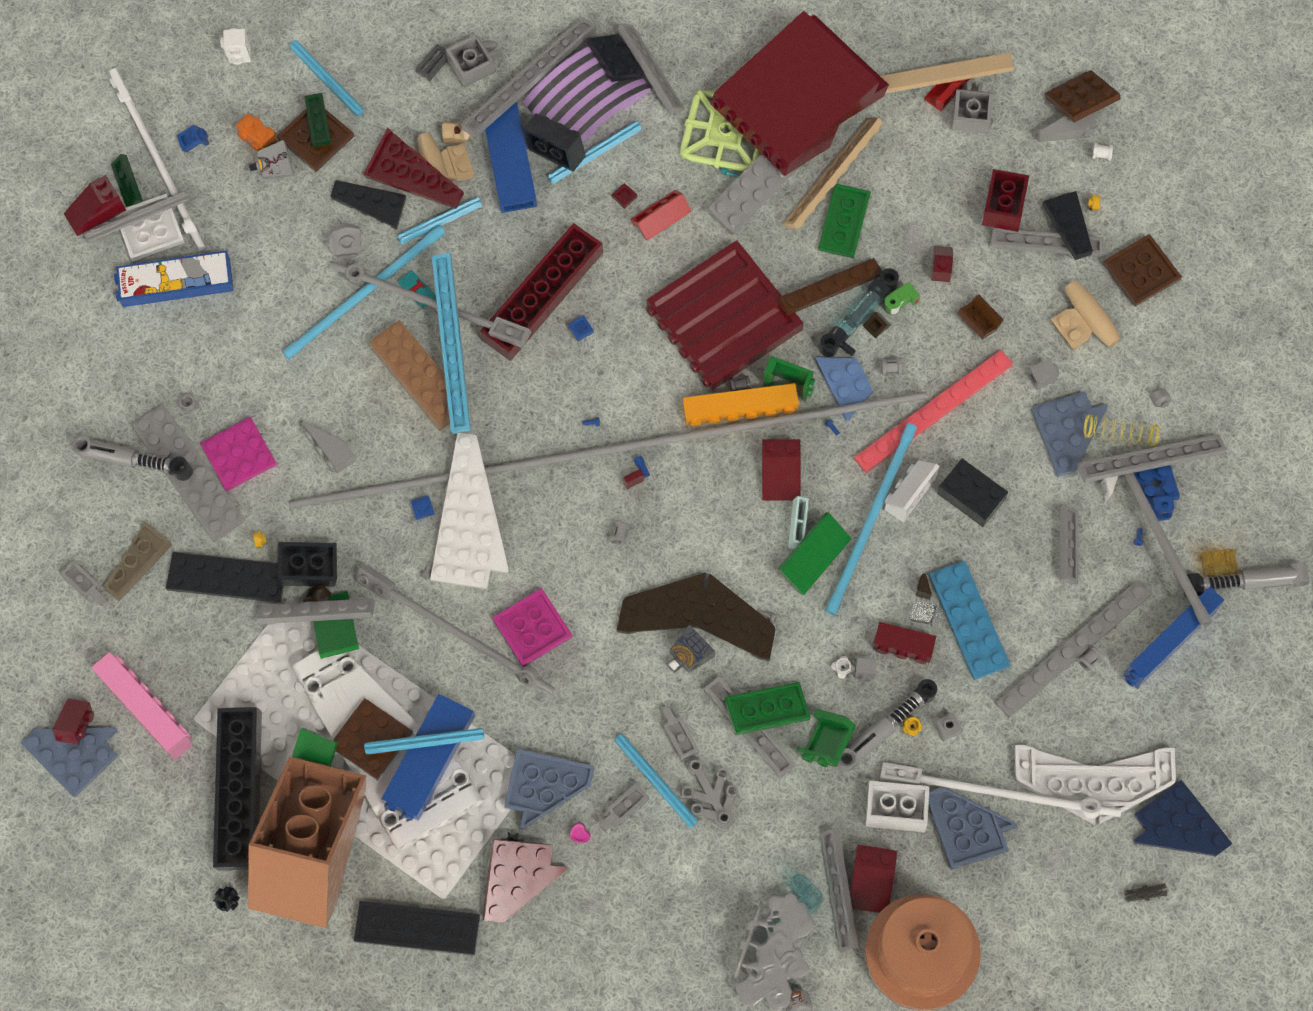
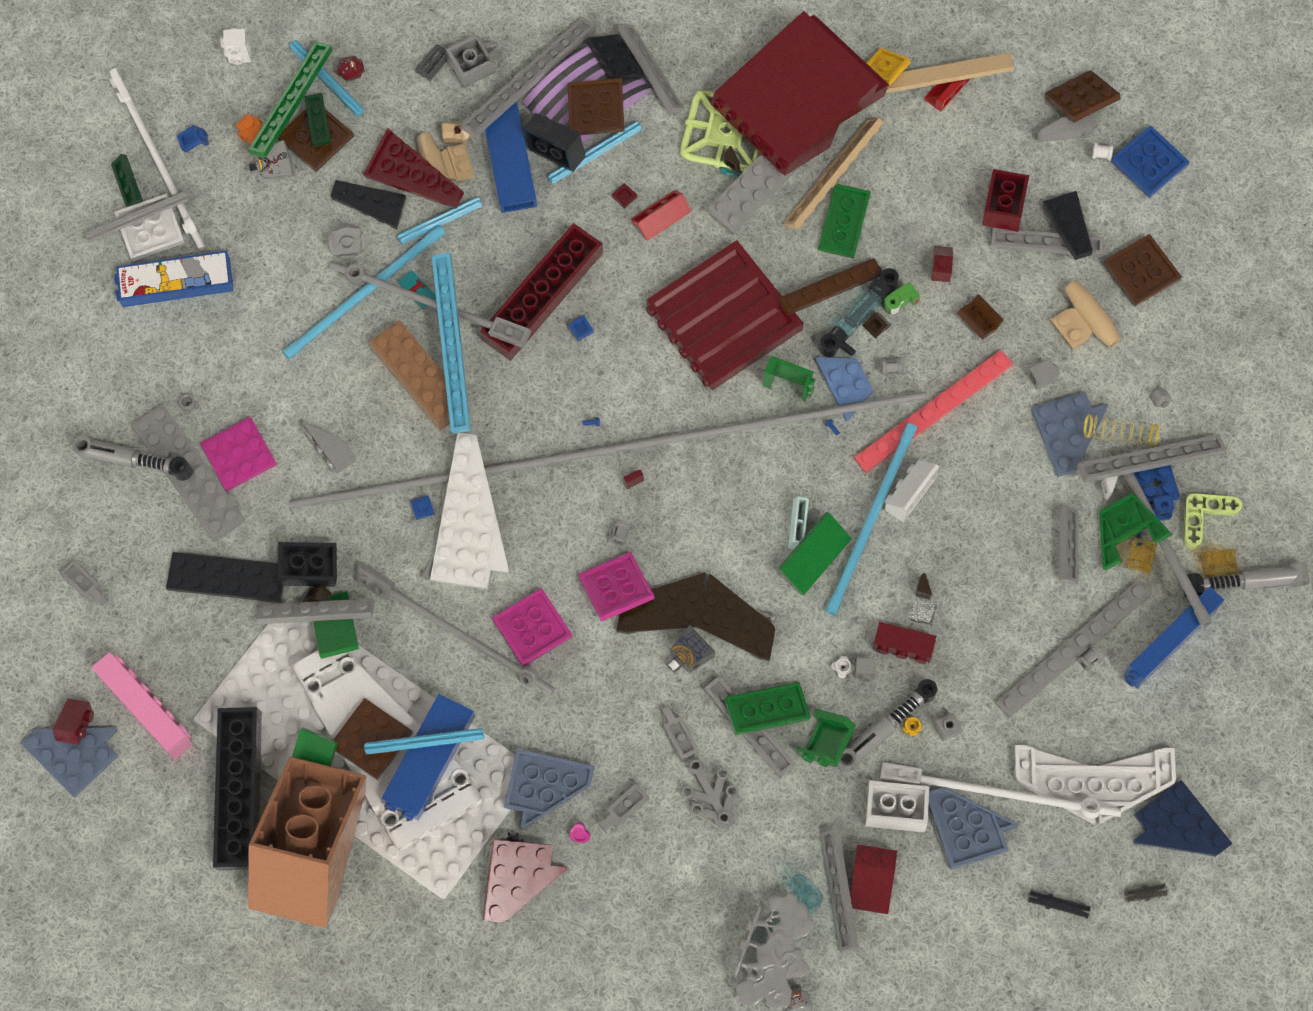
dark red slope [64,175,126,236] -> none
dark tan wing [104,521,172,601] -> none
black gear [213,886,240,912] -> none
yellow plate [253,530,266,549] -> none
black plate [354,901,480,956] -> none
medium azure axle [615,734,698,828] -> none
blue piece [633,456,650,478] -> none
light orange brick [683,383,799,427] -> none
dark grey bush [729,375,751,391] -> none
dark red slope [762,439,801,501] -> none
nougat piece [865,894,981,1011] -> none
dark azure plate [929,561,1011,680] -> none
black brick [937,458,1008,527] -> none
light grey hinge [952,81,993,134] -> none
yellow plate [1088,193,1100,212] -> none
none -> green plate [248,41,333,158]
none -> dark red head [337,55,365,81]
none -> reddish brown plate [567,78,625,135]
none -> dark pink plate [578,552,655,622]
none -> dark brown slope [723,146,740,172]
none -> yellow tile [867,47,911,86]
none -> black pin [1028,890,1091,919]
none -> green wing [1099,493,1173,570]
none -> blue plate [1111,125,1190,198]
none -> clear yellow piece [1126,538,1157,575]
none -> yellowish green beam [1184,493,1242,549]

